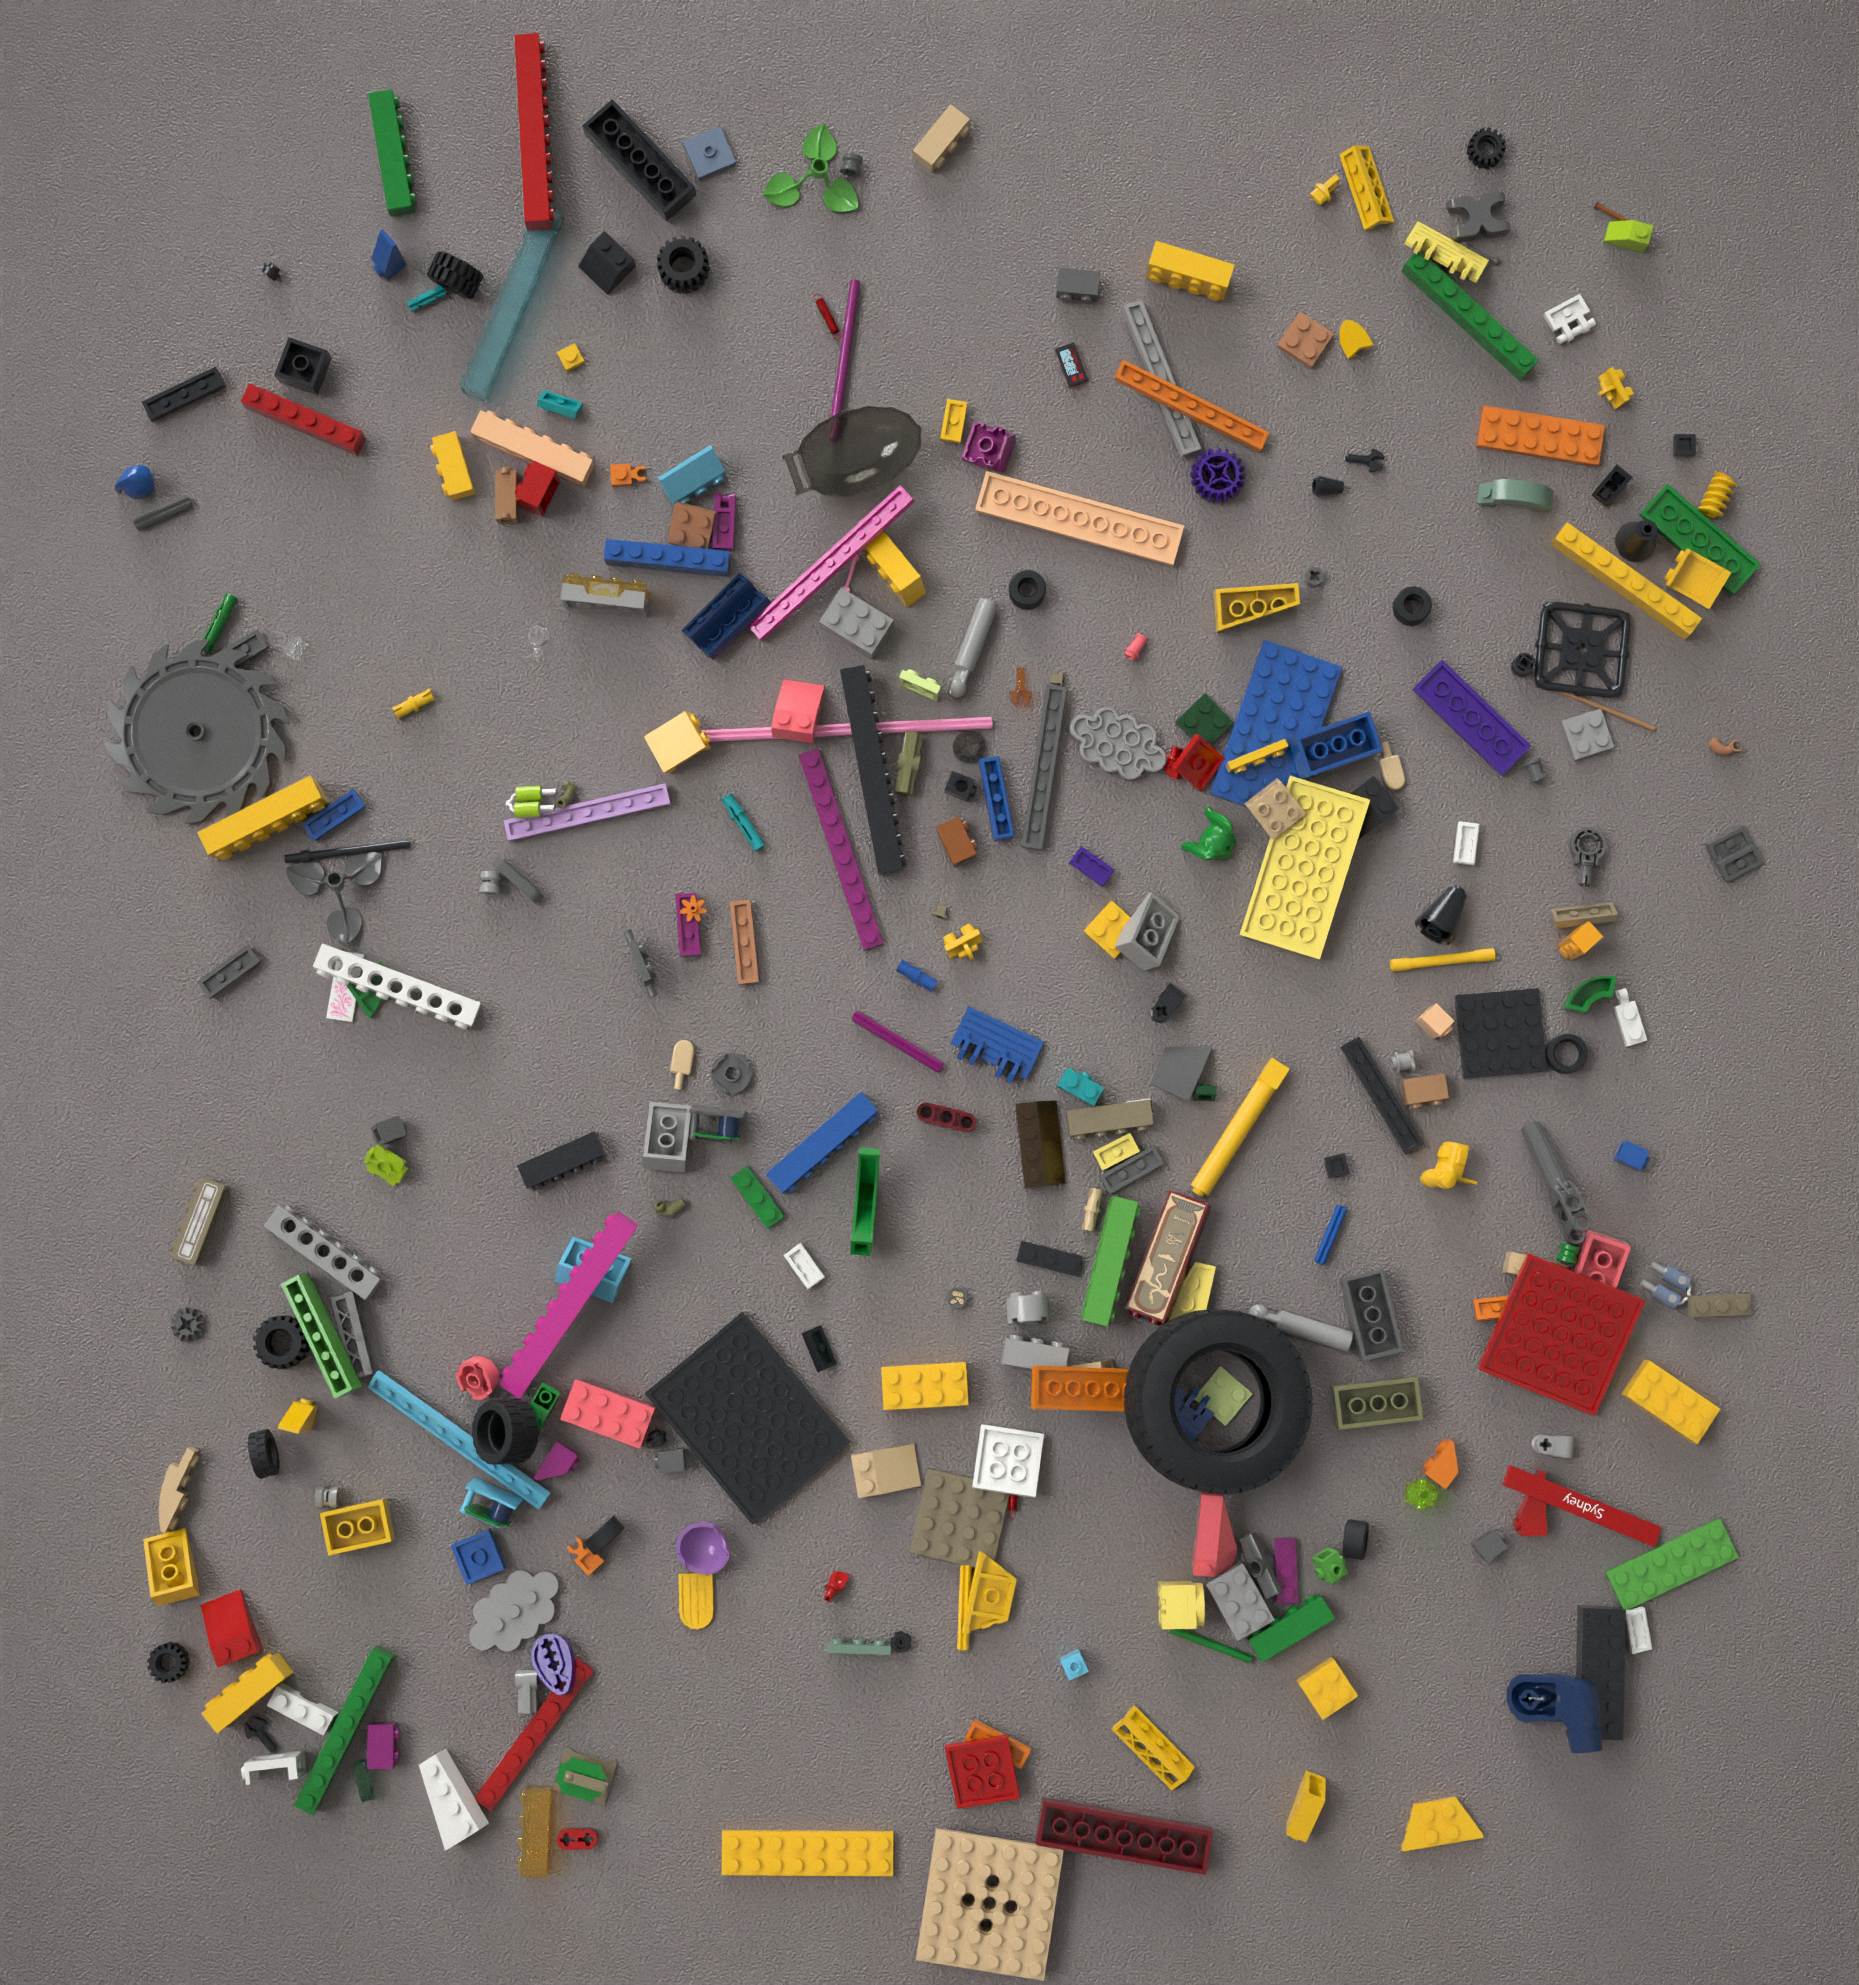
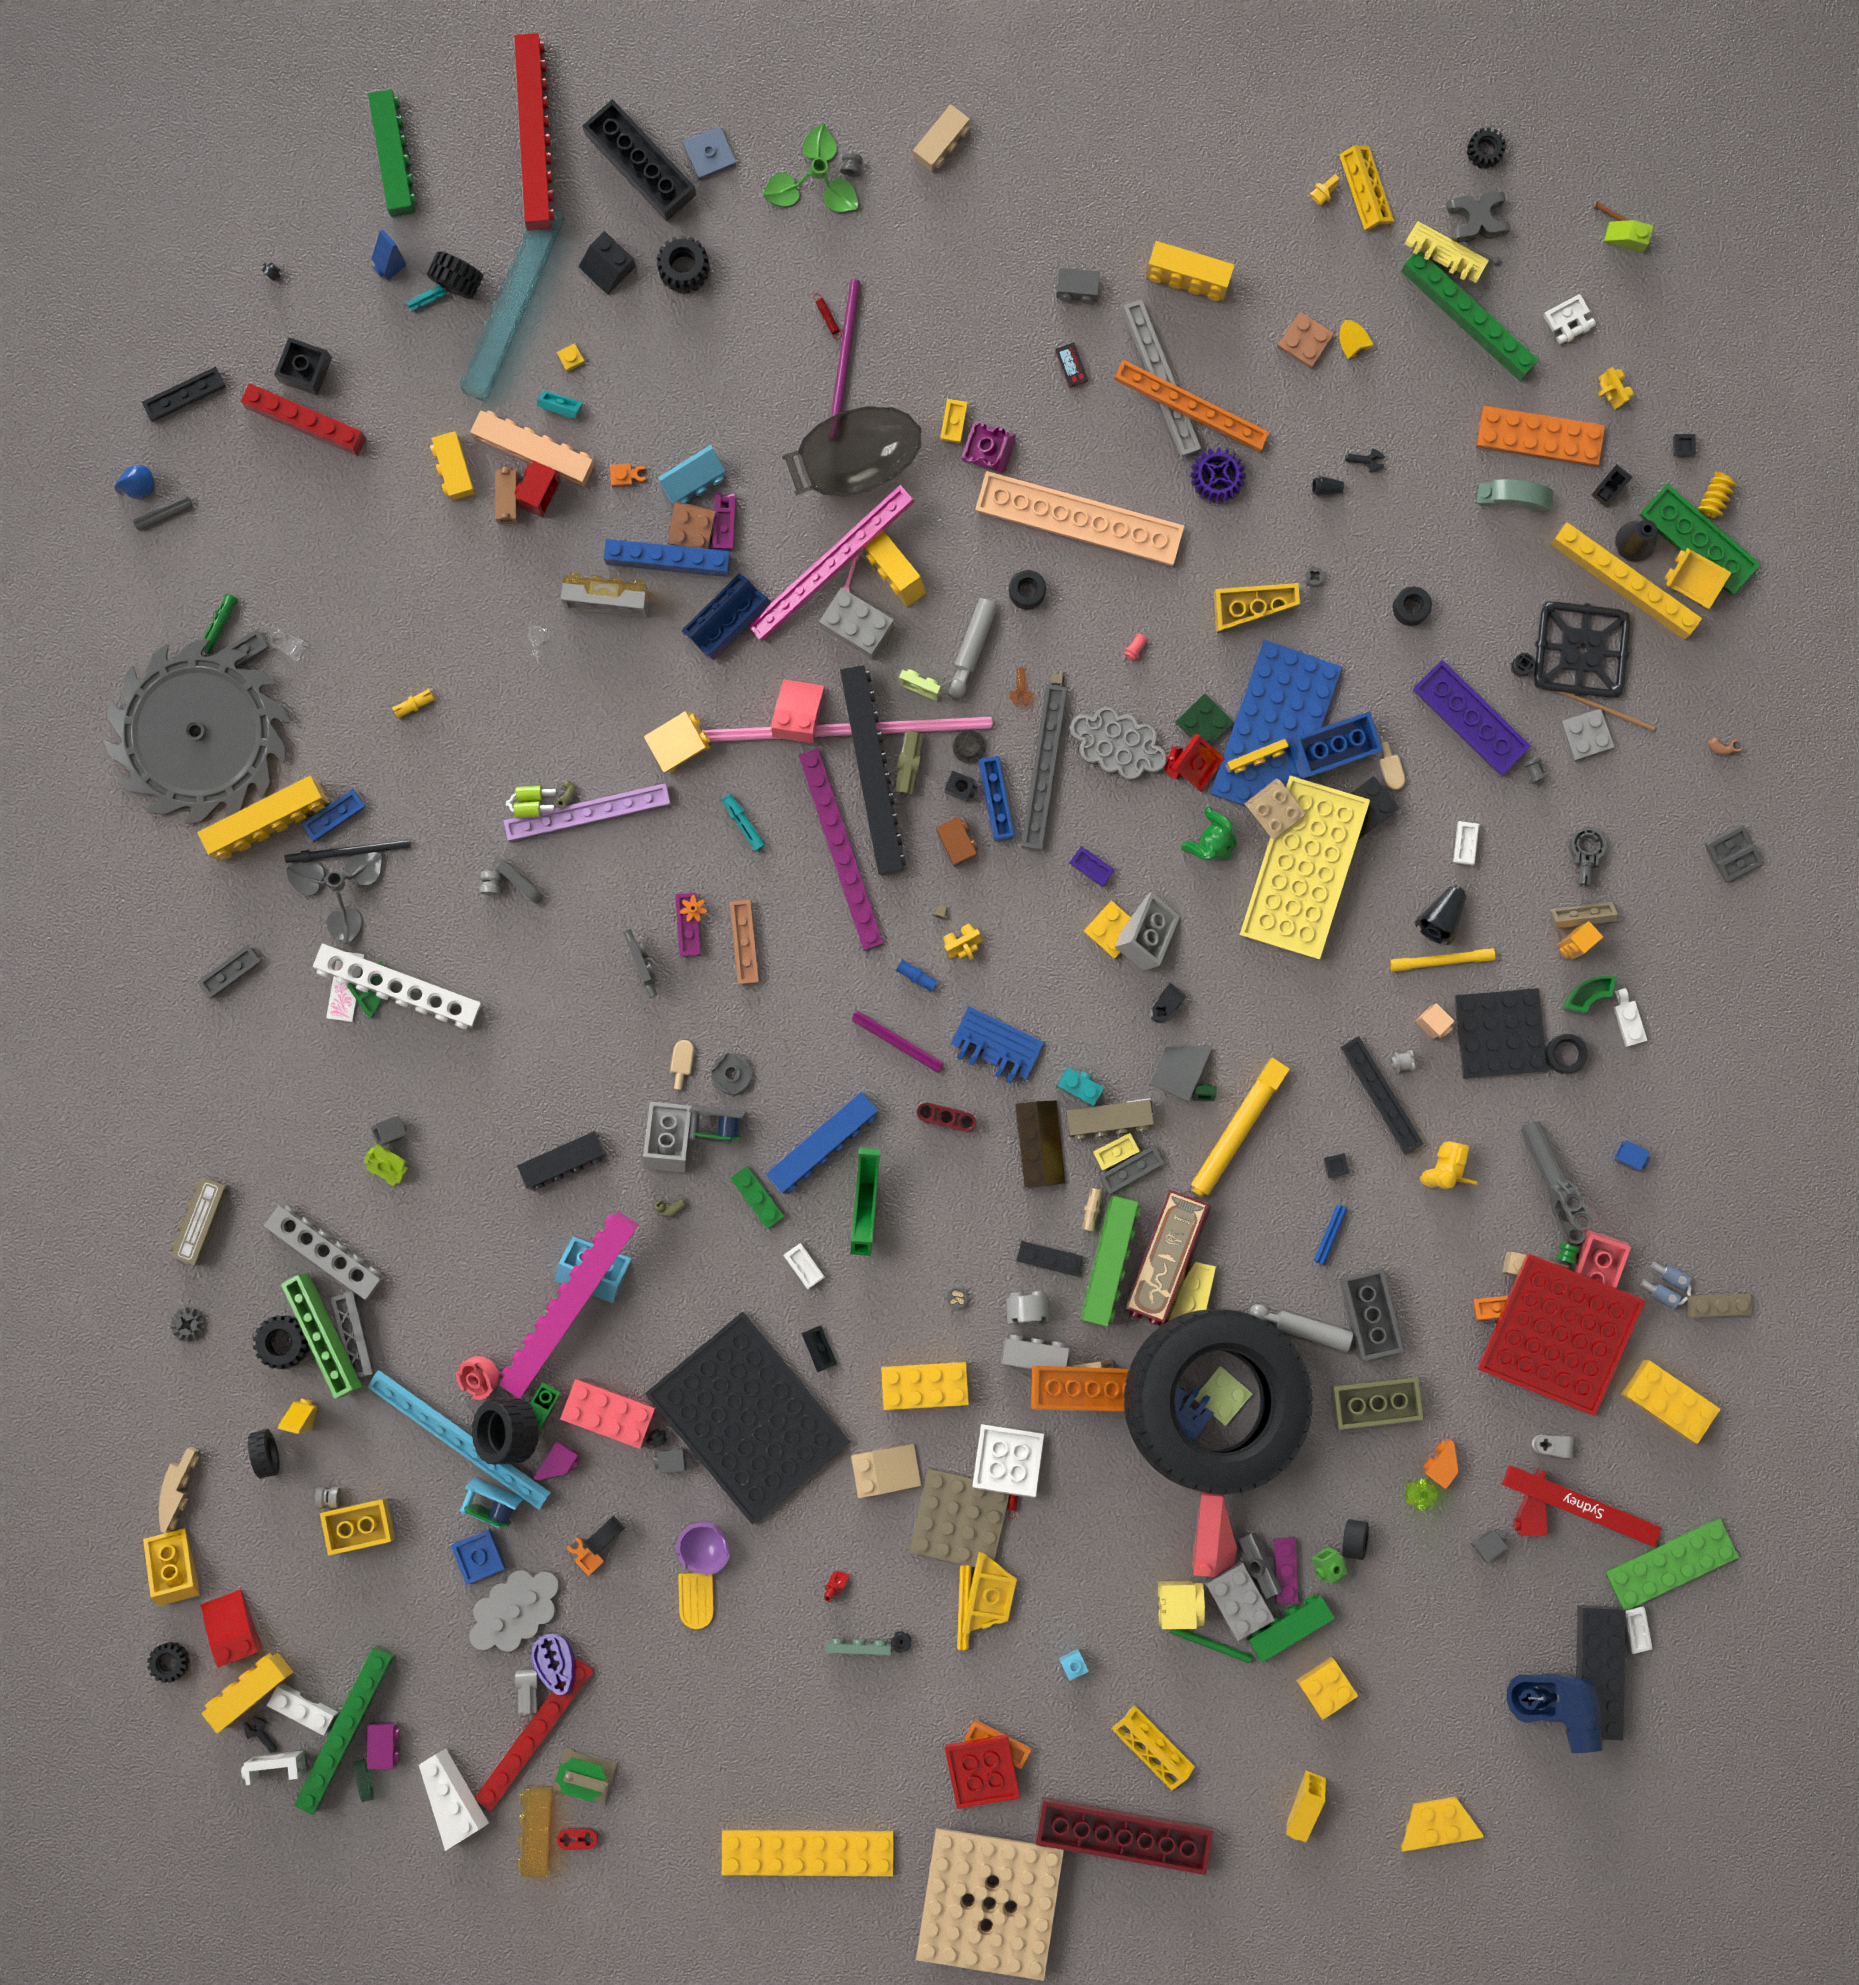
medium nougat brick [1400,1073,1449,1109] -> none

